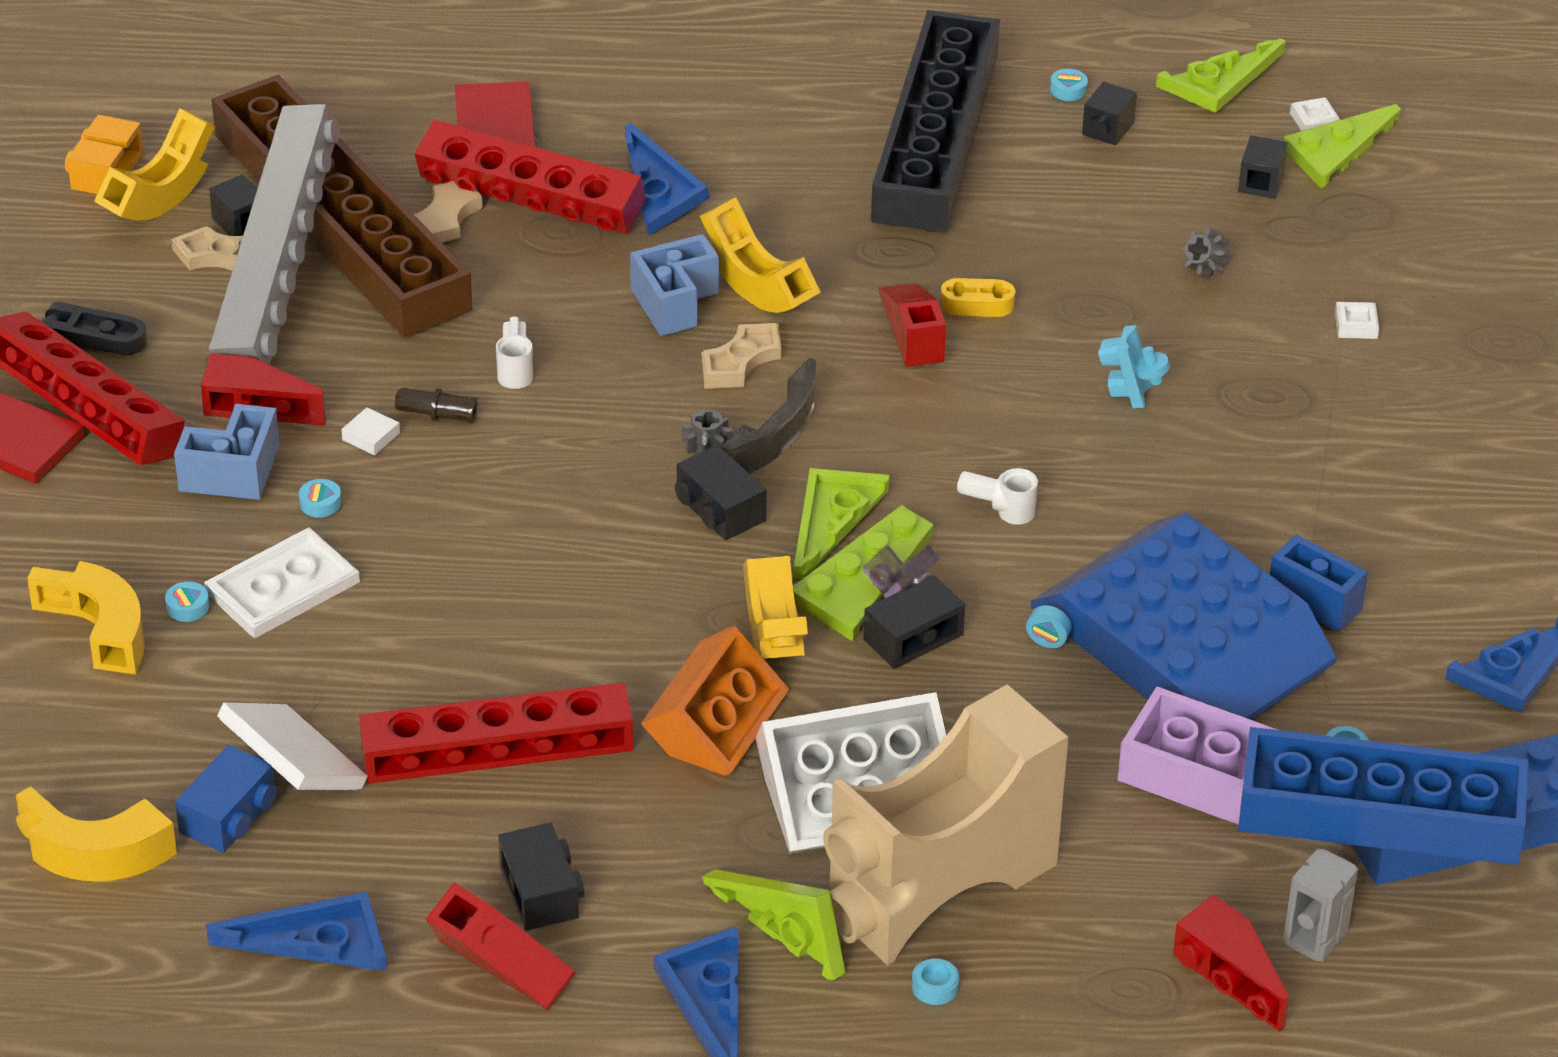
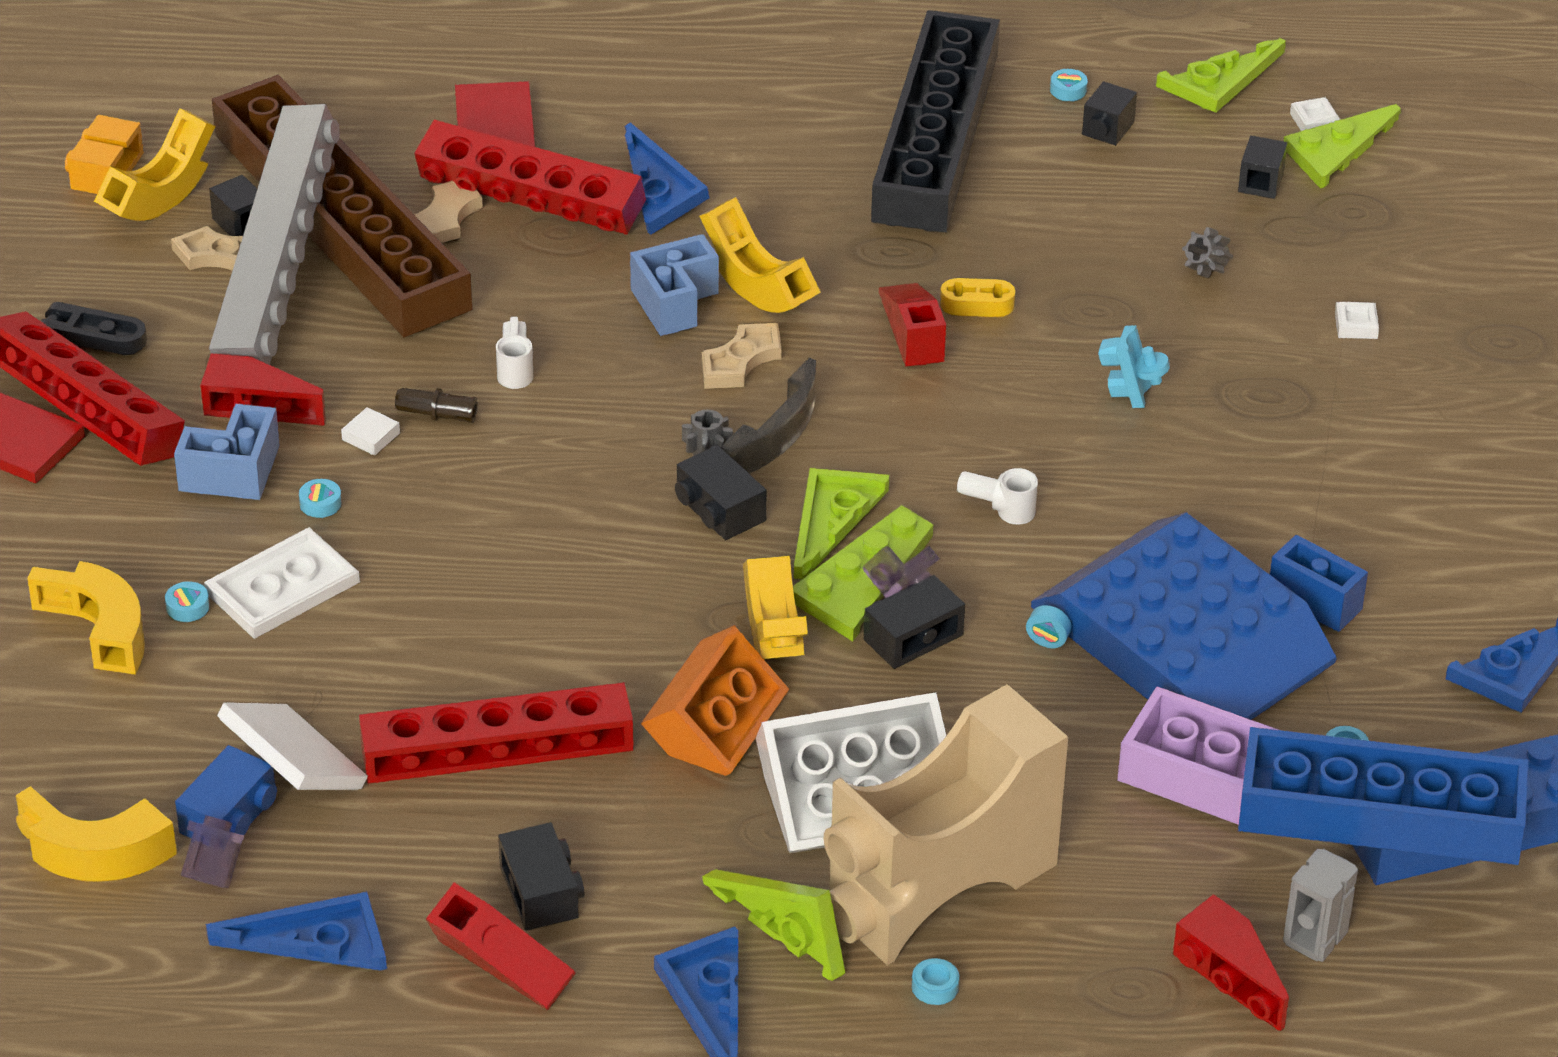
none -> clear purple bracket [181,815,244,889]

